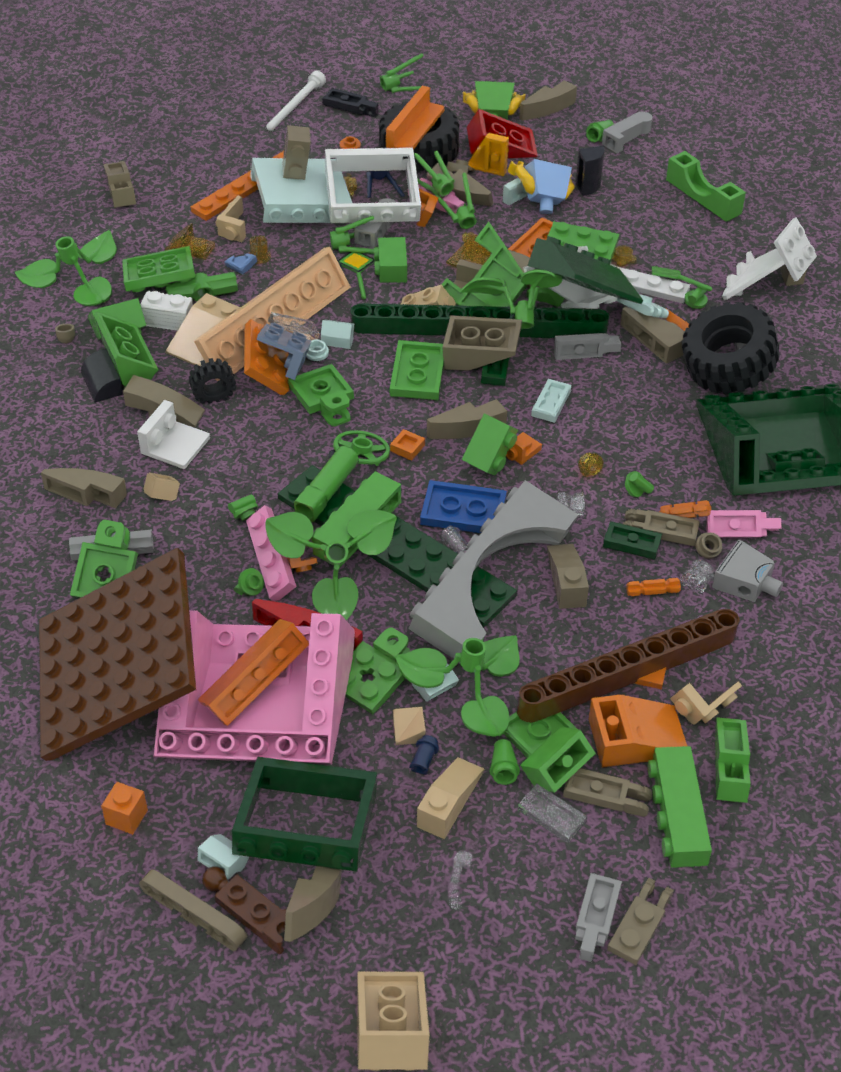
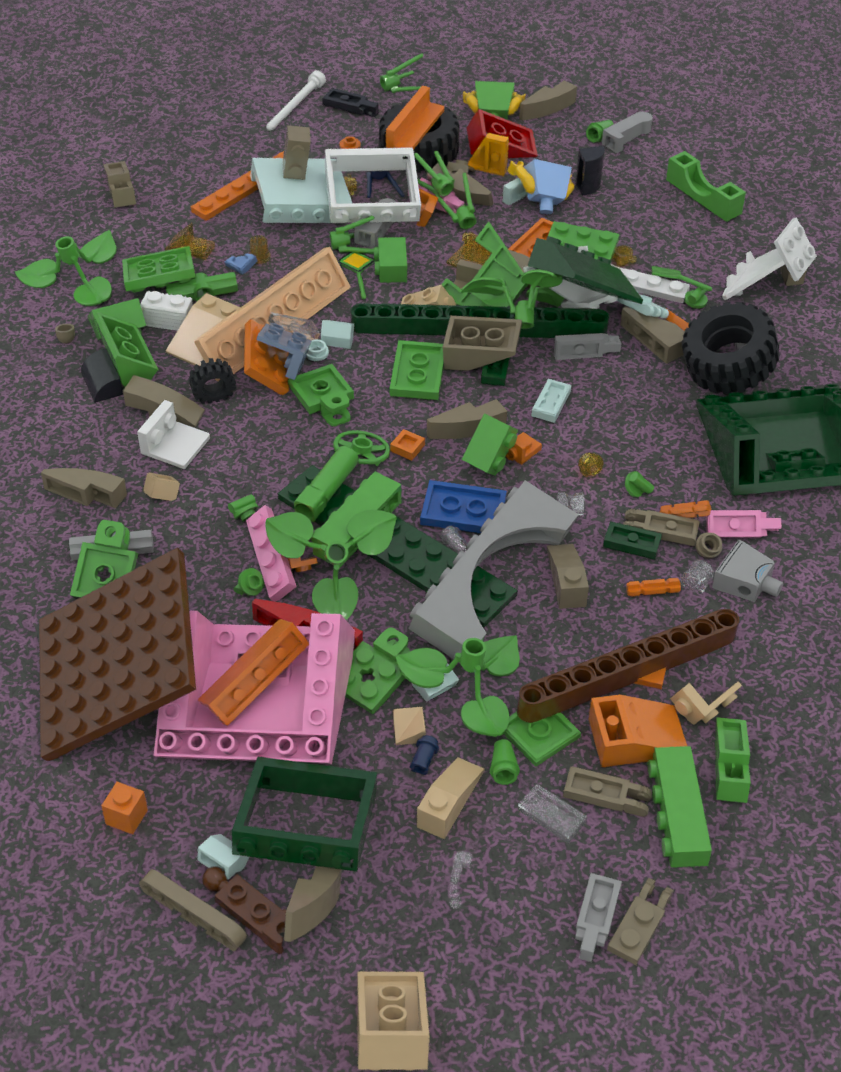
tan bracket [216,196,246,242] -> none
bright green brick [520,727,596,793] -> none

